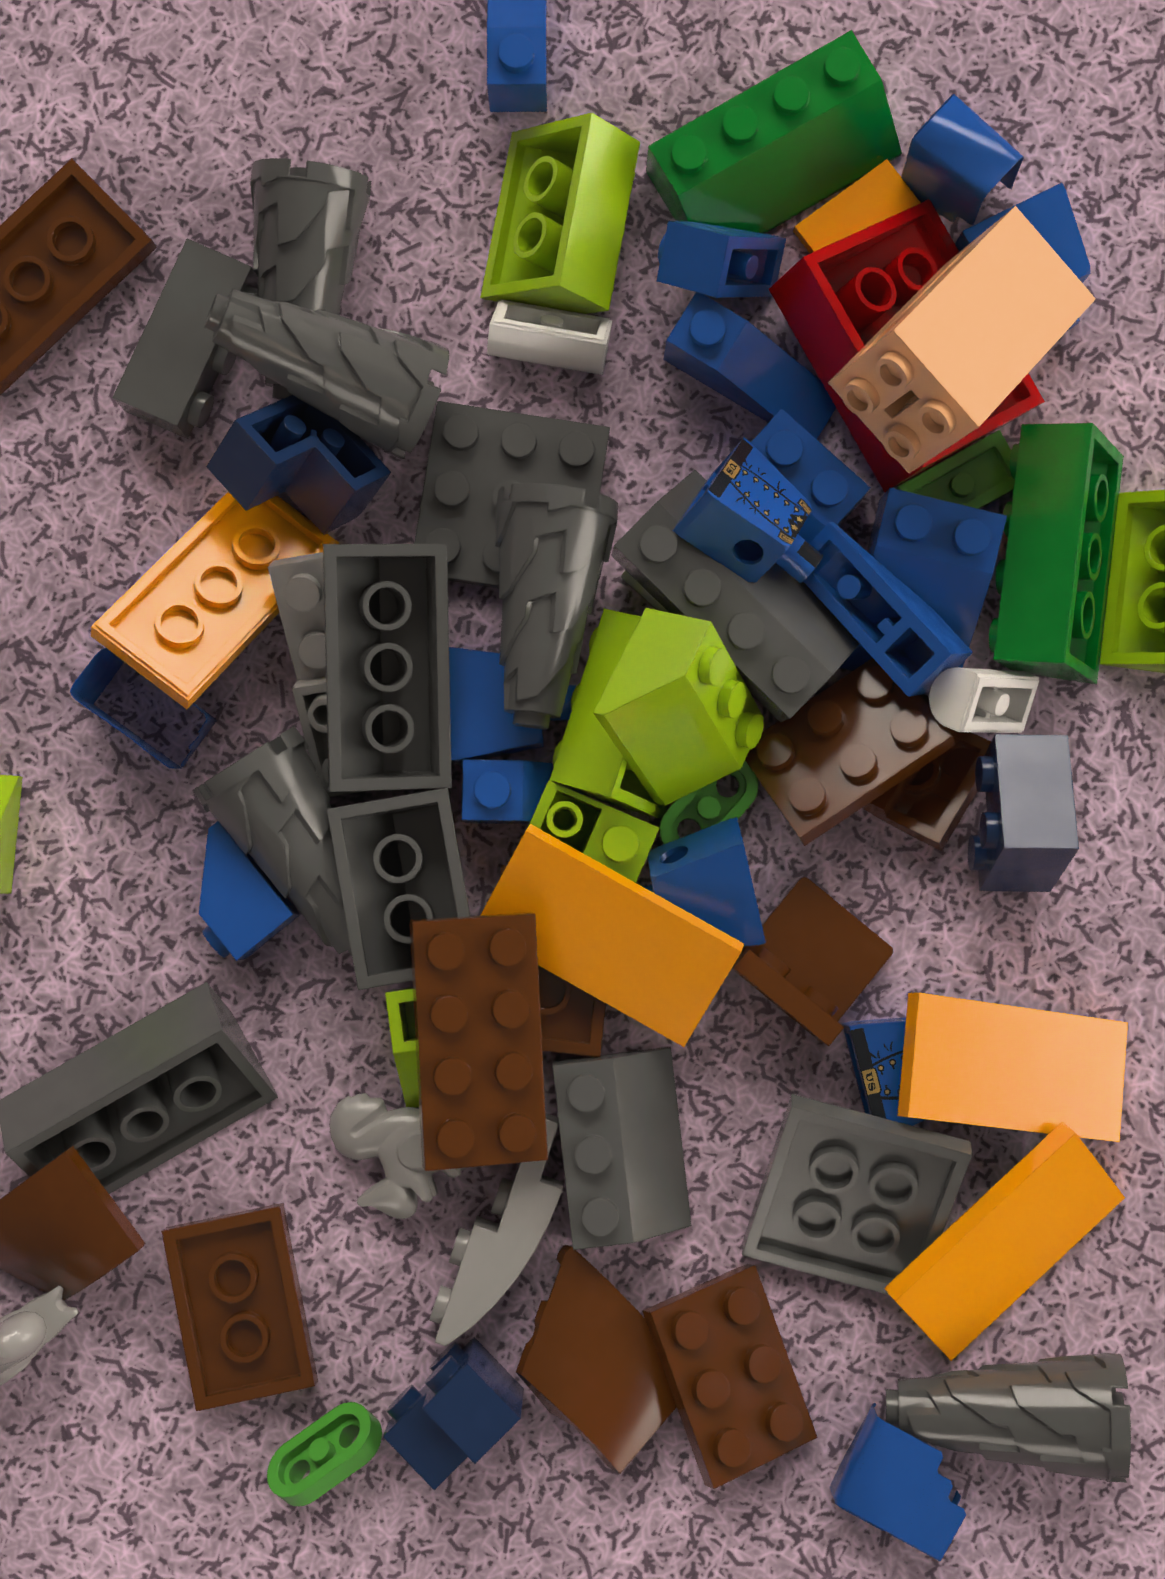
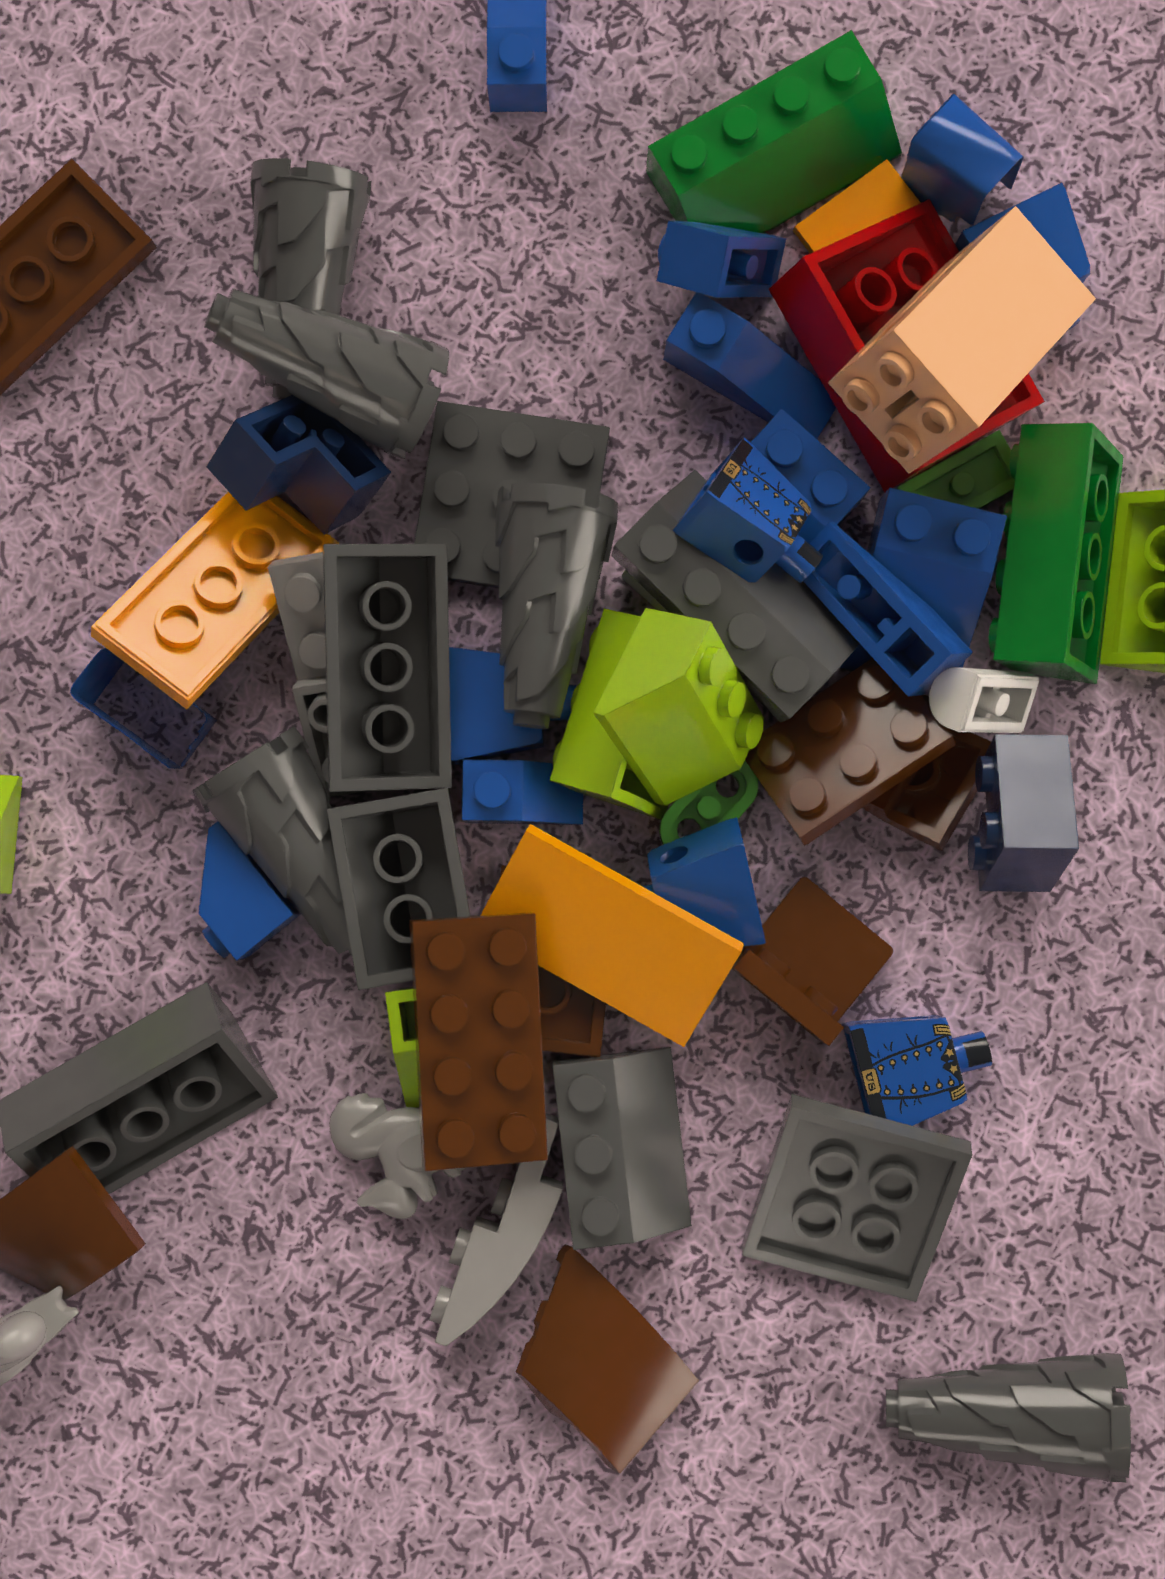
dark grey brick [112,238,258,439] -> none
reddish brown plate [161,1203,318,1411] -> none
bright green plate [267,1402,382,1507] -> none
dark blue brick [383,1337,524,1490] -> none
lime slope [480,113,640,314] -> none
white brick [487,299,612,375] -> none
lime slope [528,780,660,883] -> none
reddish brown plate [642,1264,818,1489] -> none
blue piece [830,1403,966,1561] -> none
light orange tile [884,1122,1125,1361] -> none
light orange tile [897,993,1128,1142] -> none

